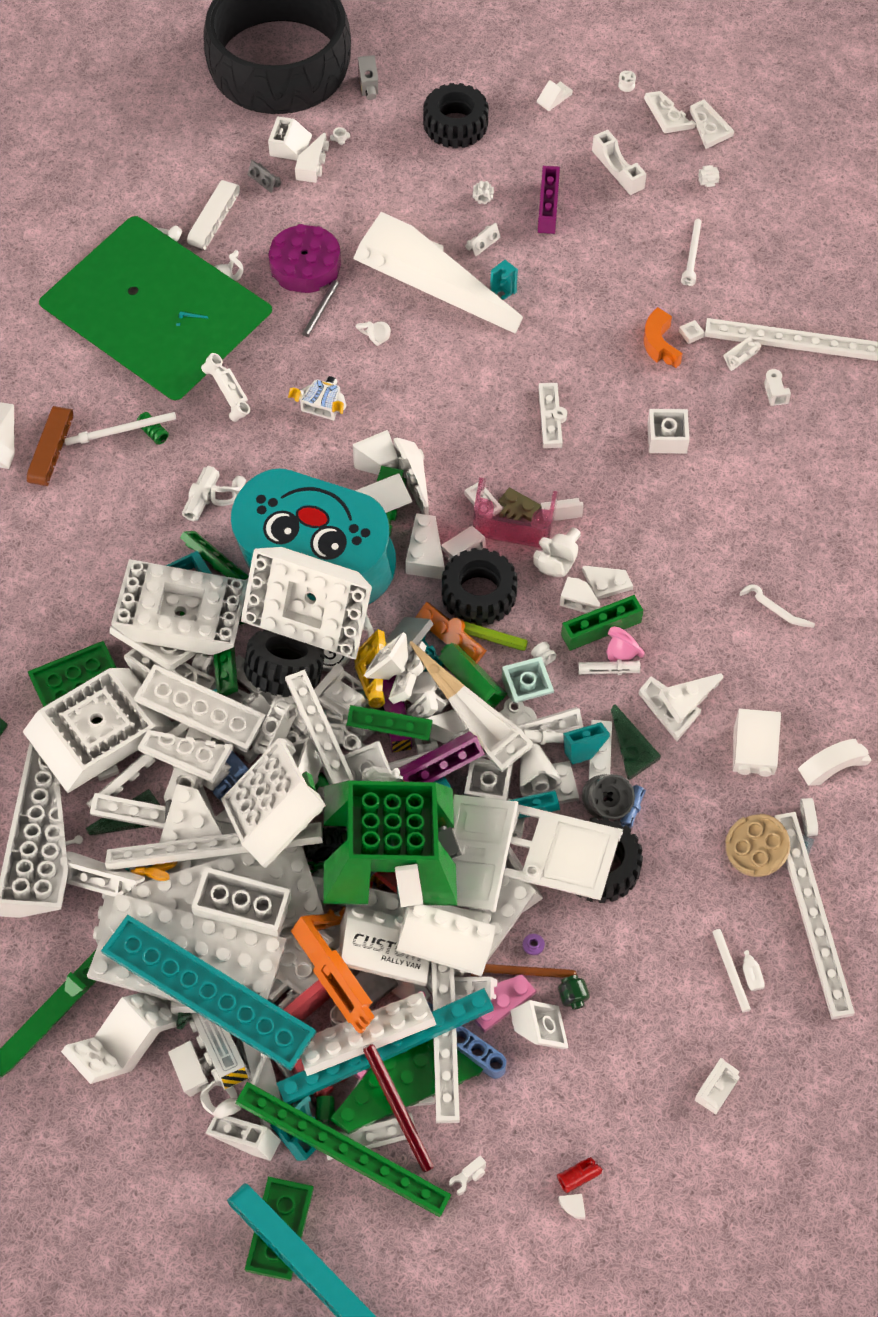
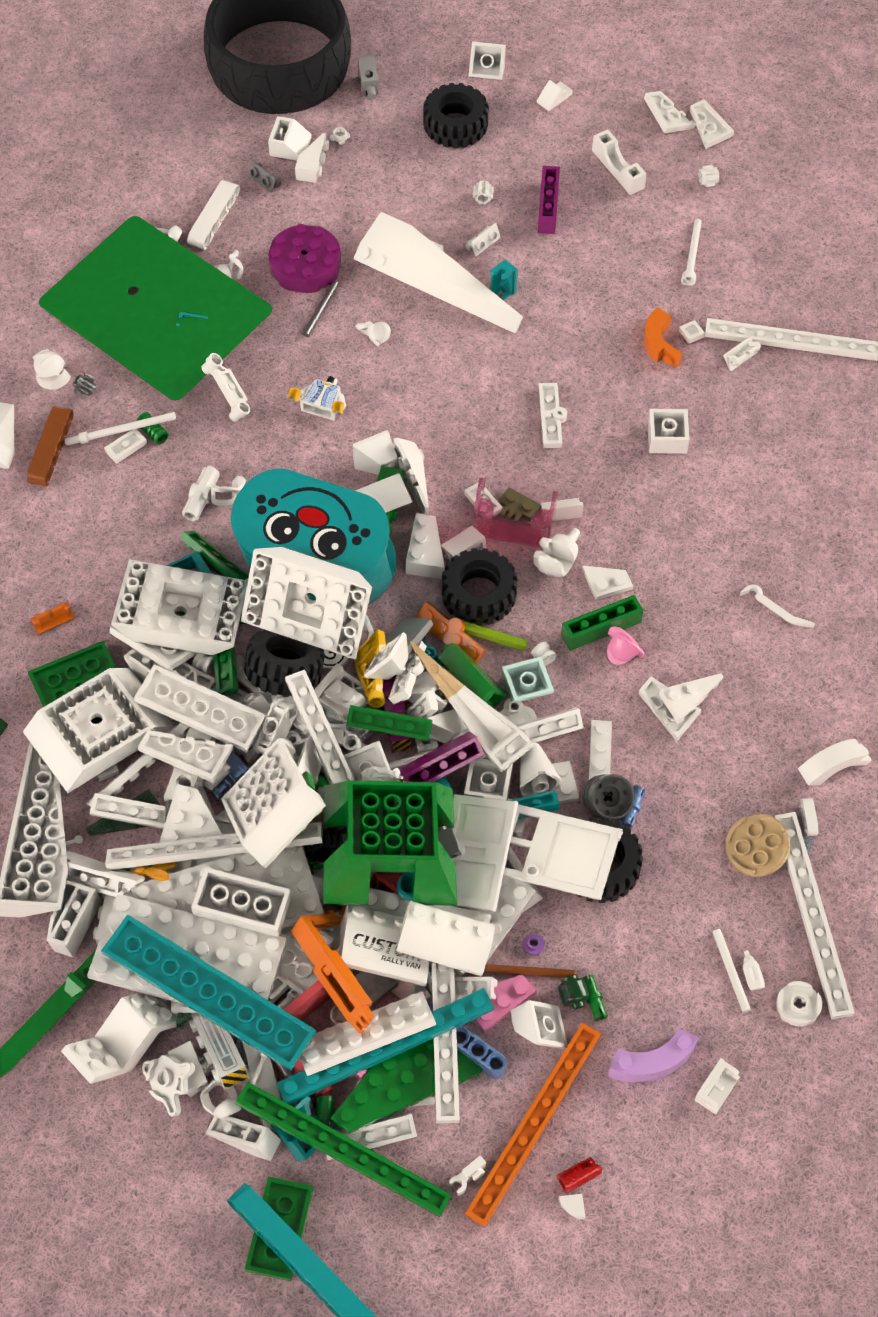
dark red axle [363,1044,434,1172] -> none
white tile [395,864,423,907] -> none
white pin [522,728,569,745] -> none
white slope [560,577,600,613] -> none
teal slope [563,722,610,765] -> none
white pin [578,659,640,676] -> none
clear green wing [611,704,661,780] -> none
white wheel [618,71,636,92] -> none
white slope [733,709,781,777] -> none
white leg [764,369,791,406] -> none
none -> orange hinge [30,602,75,635]
none -> white helmet [32,349,71,390]
none -> white wedge [47,880,103,958]
none -> dark grey gear [72,373,96,398]
none -> white plate [104,429,147,464]
none -> white tile [142,1055,195,1117]
none -> orange plate [465,1023,601,1228]
none -> white slope [469,41,506,80]
none -> green pin [582,975,608,1021]
none -> lavender brick [608,1028,699,1083]
none -> white plate [776,981,822,1027]

